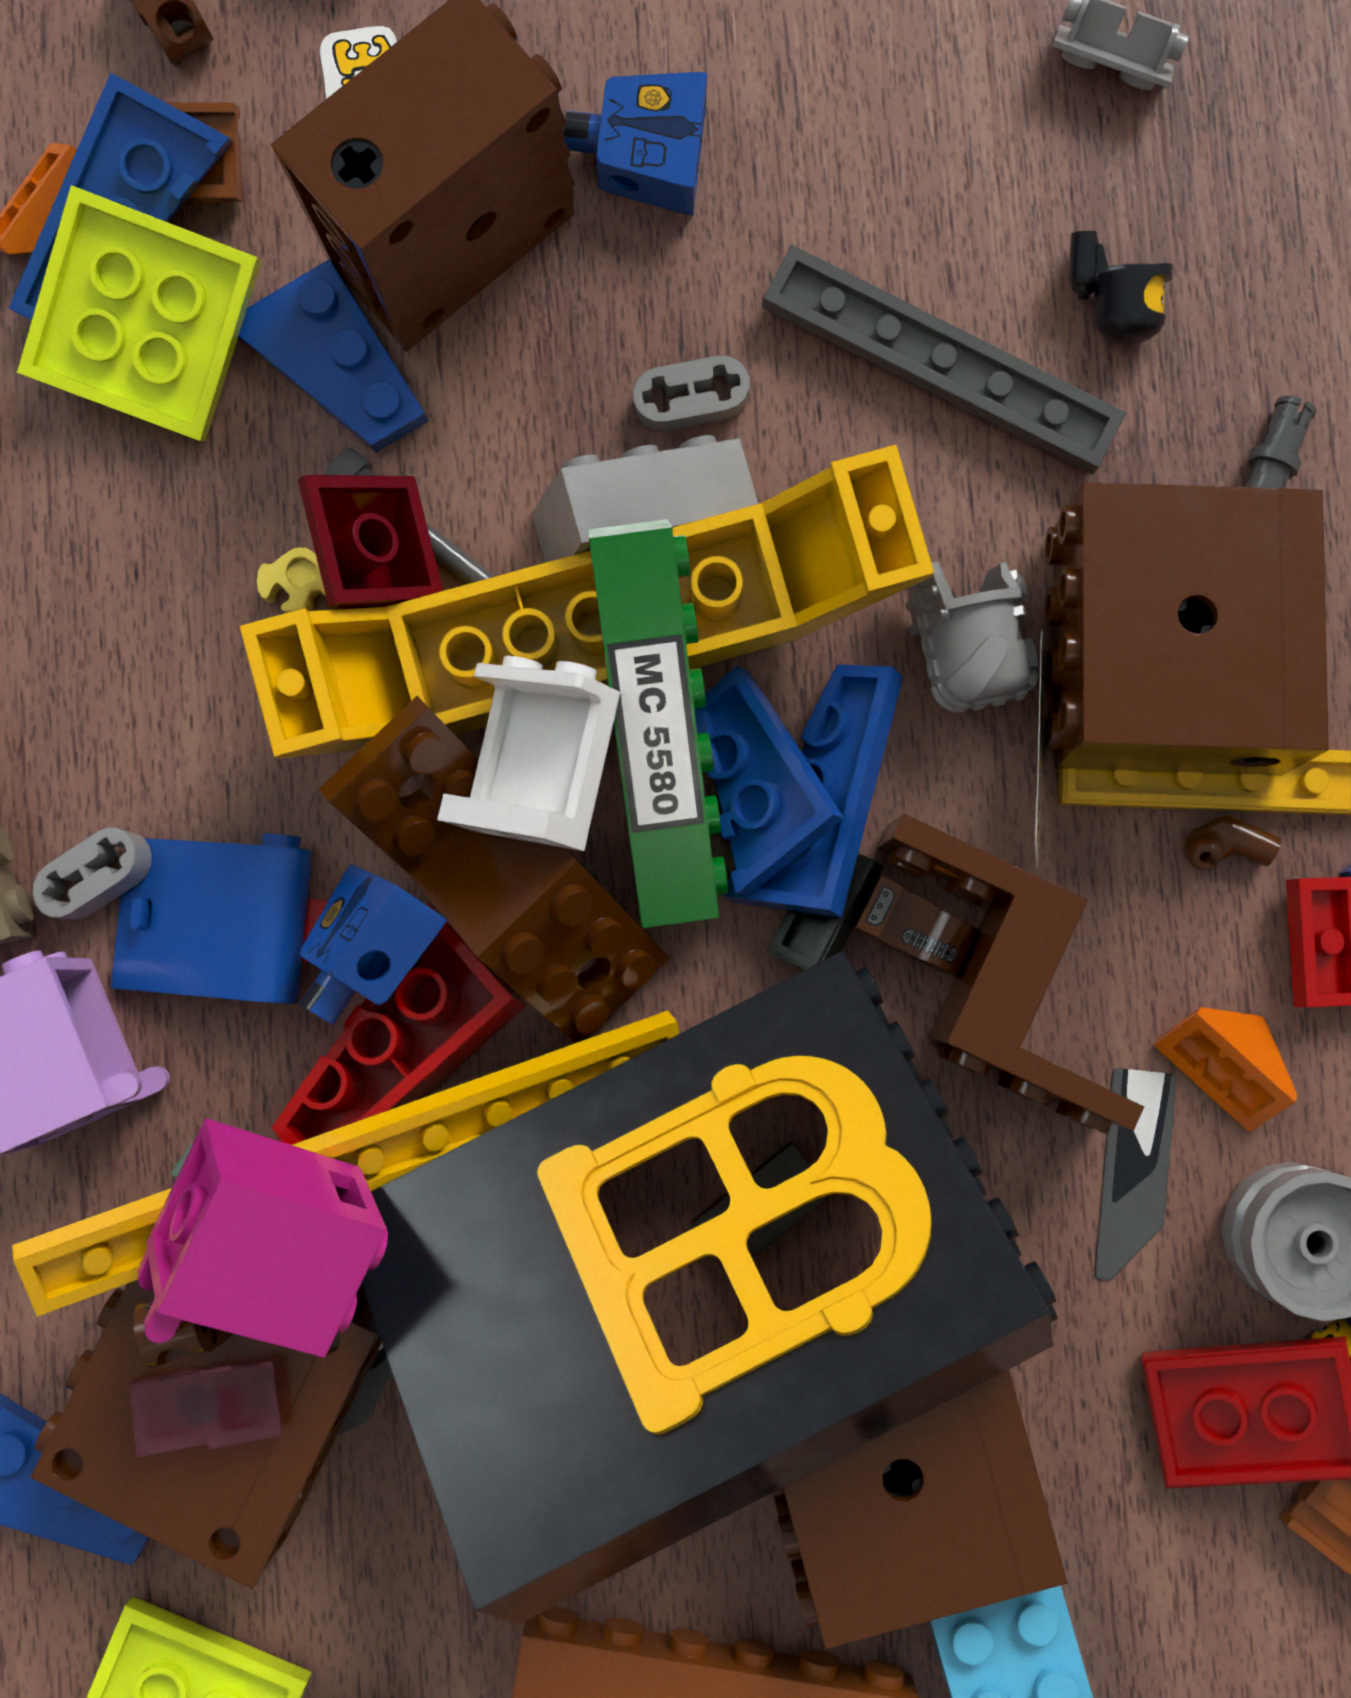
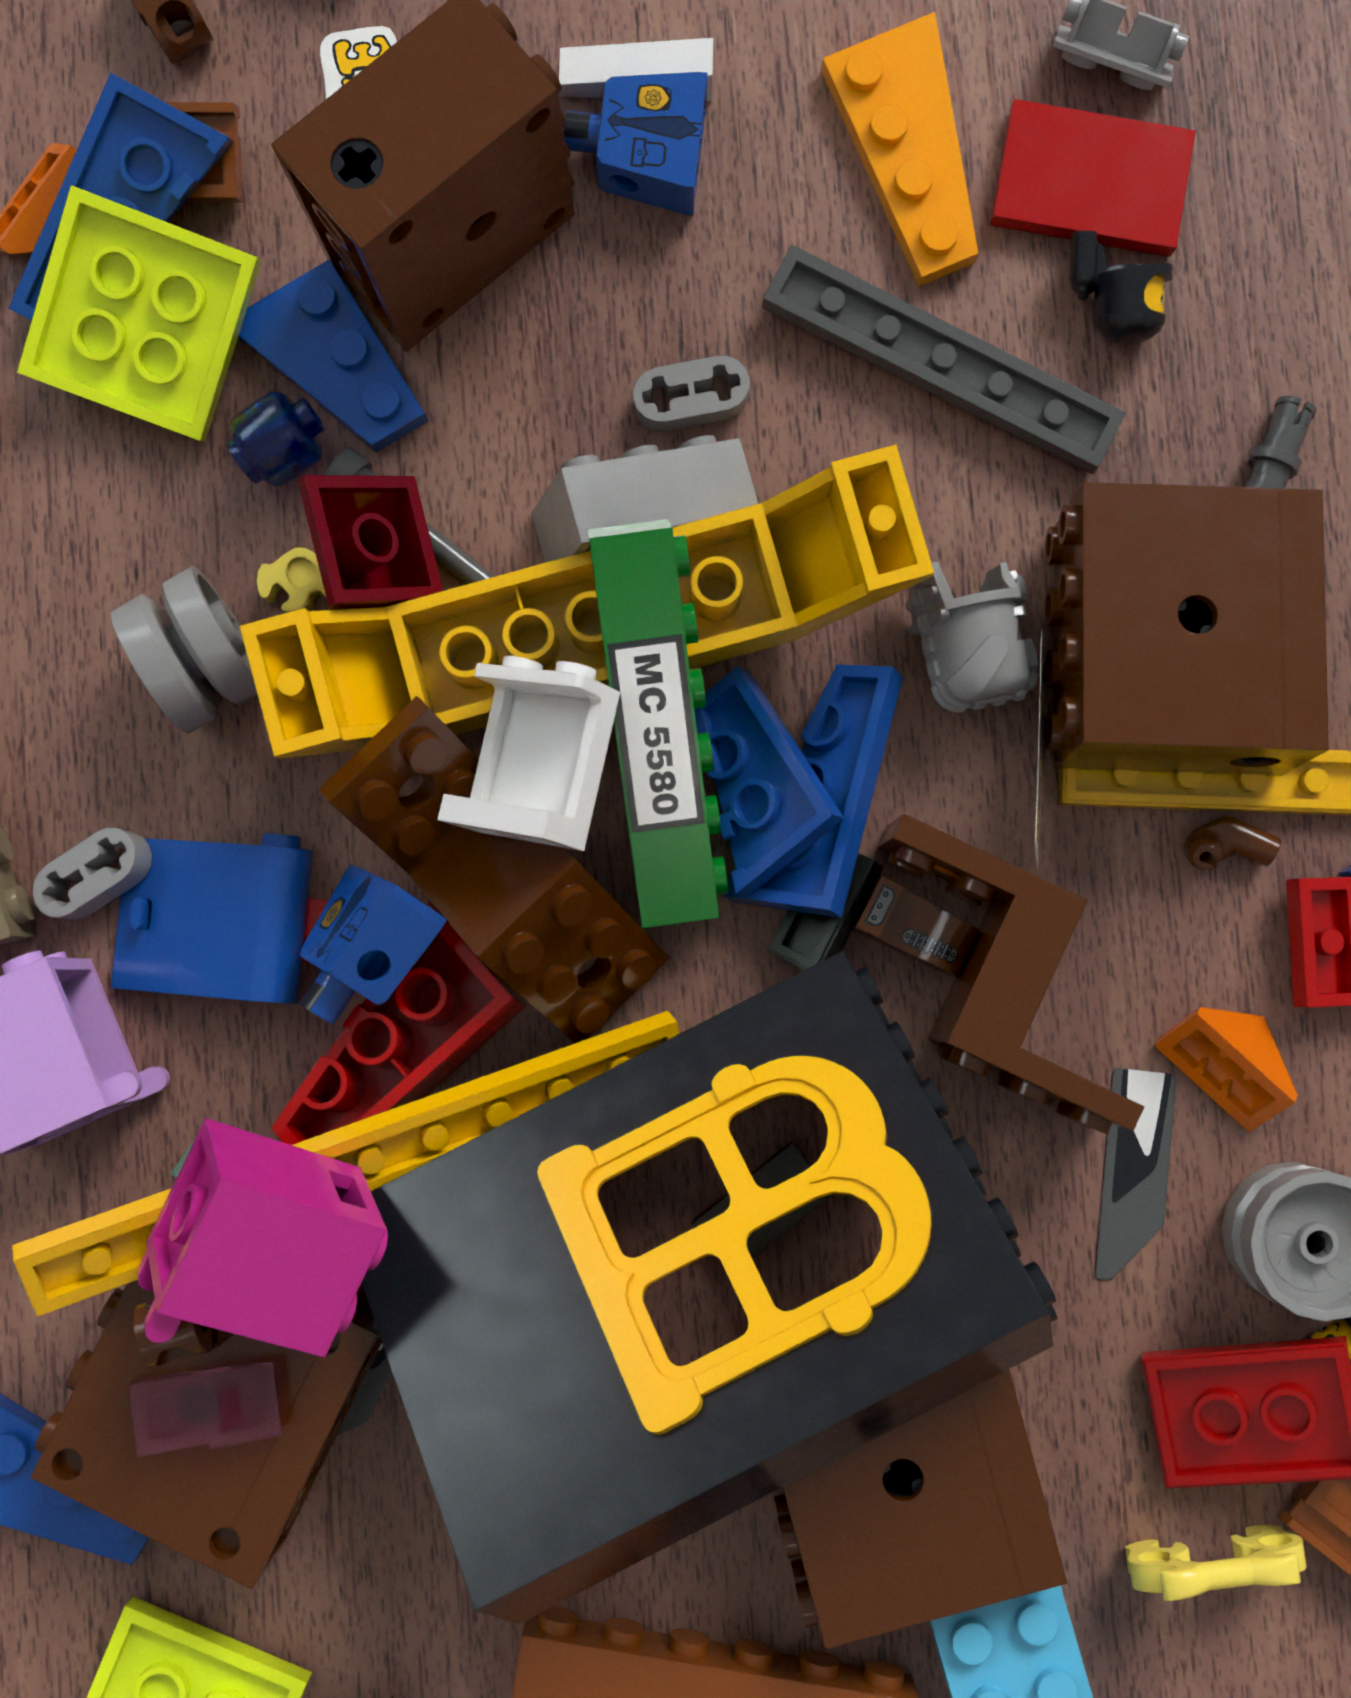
none -> light grey wheel [110,565,258,734]
none -> clear blue head [226,391,325,487]
none -> white piece [559,38,713,101]
none -> light orange wing [821,12,979,287]
none -> red tile [990,99,1196,257]
none -> light yellow helmet [1125,1525,1307,1601]

